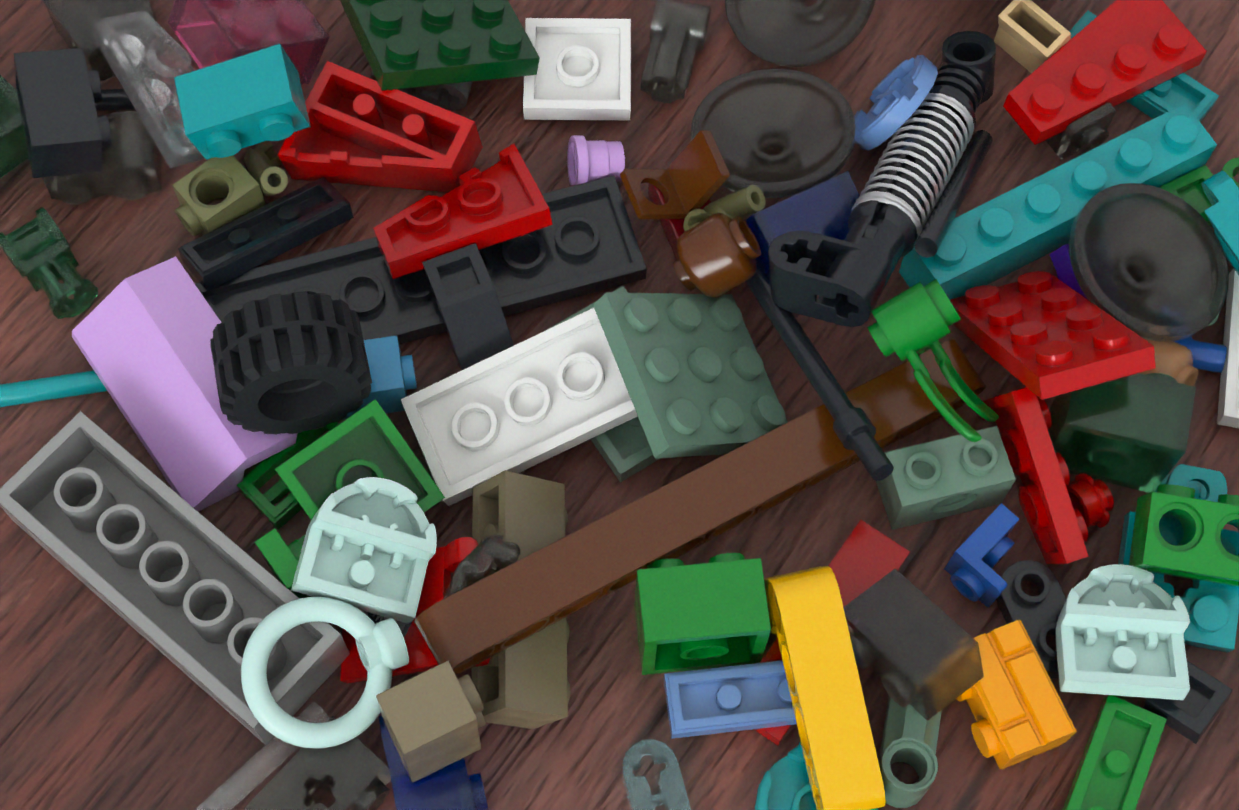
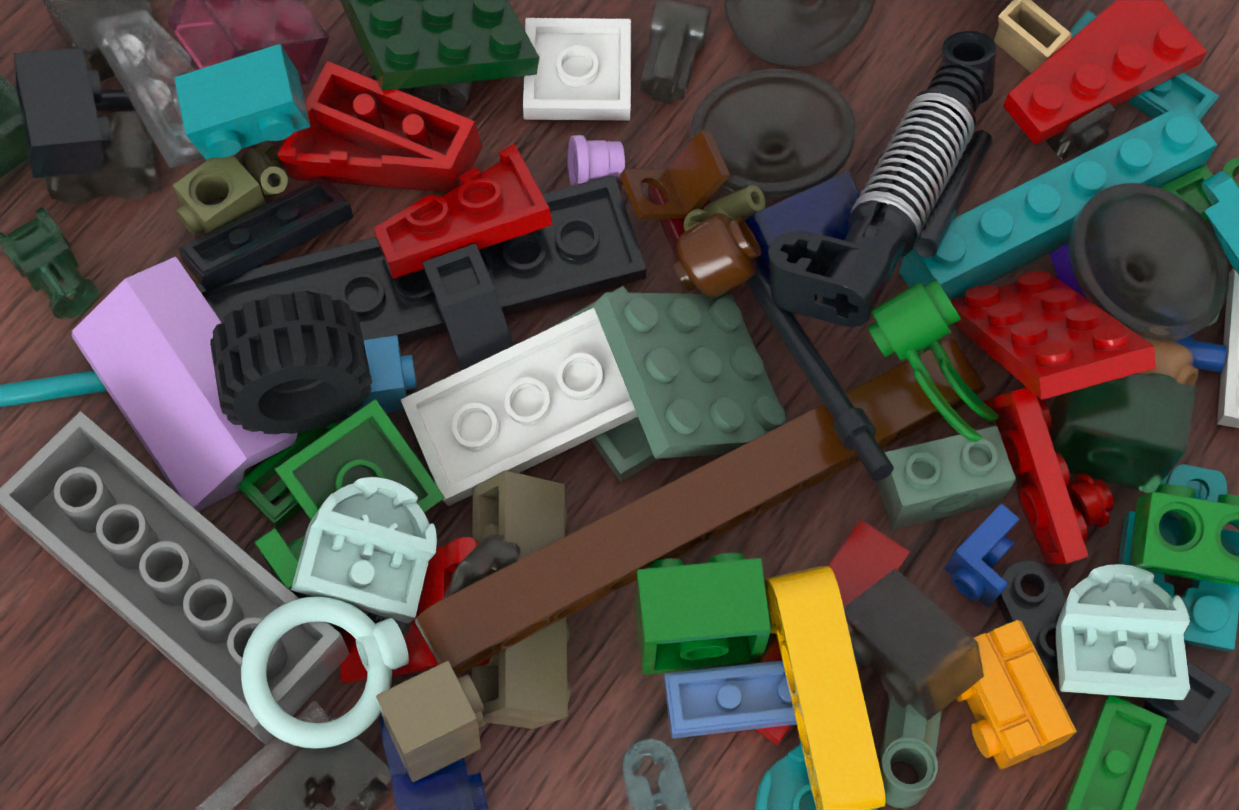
medium blue tile [849,55,938,151] -> none

